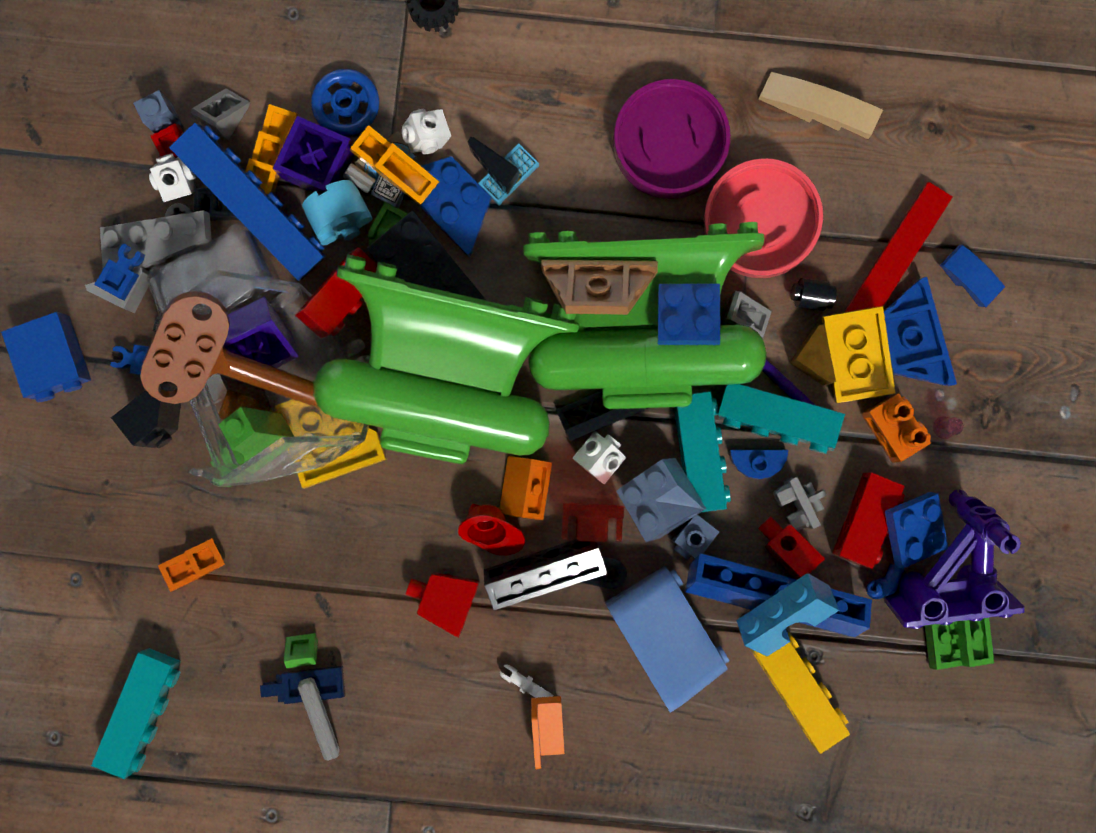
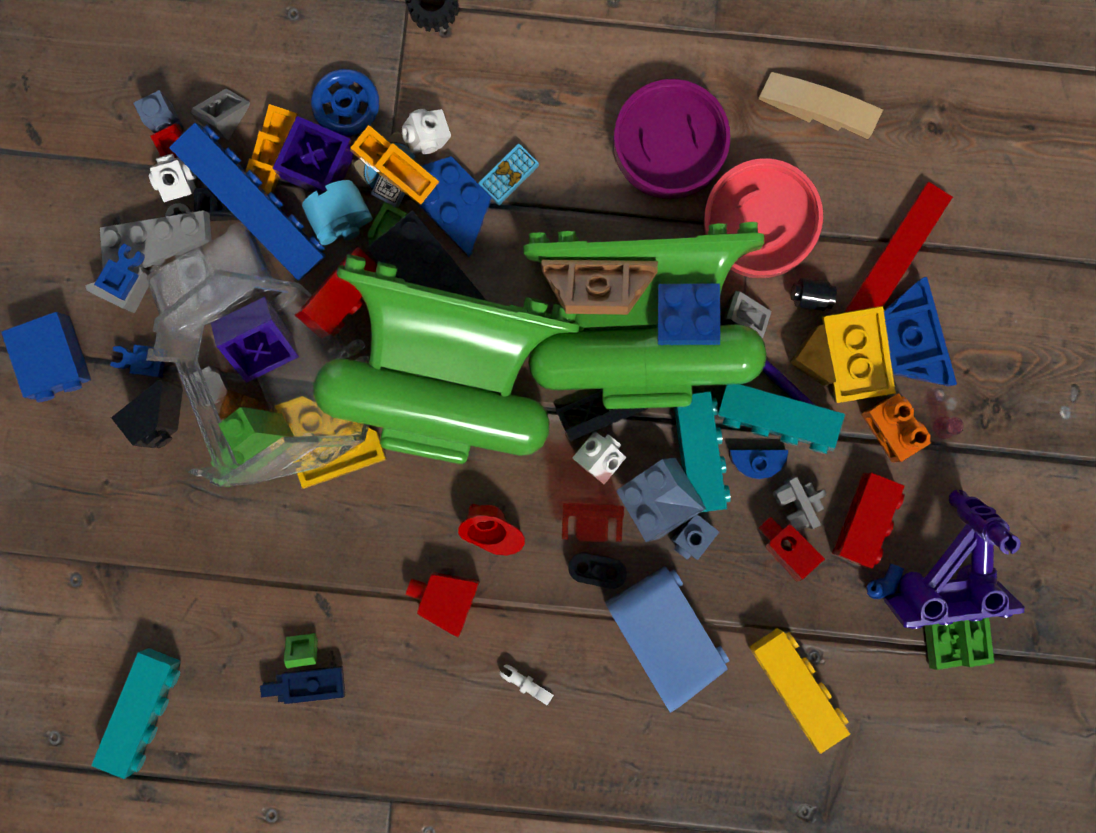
dark orange piece [140,291,320,409] -> none
orange slope [158,538,225,592] -> none
light grey axle [298,678,340,760] -> none
light grey piece [341,162,376,193] -> none
black slope [467,137,520,195] -> none
fence [484,533,607,611] -> none
orange panel [499,456,552,520] -> none
orange panel [531,696,565,769] -> none
blue brick [685,553,872,638] -> none
dark azure arch [736,573,839,656] -> none
blue plate [885,492,948,569] -> none
blue slope [940,245,1005,308] -> none

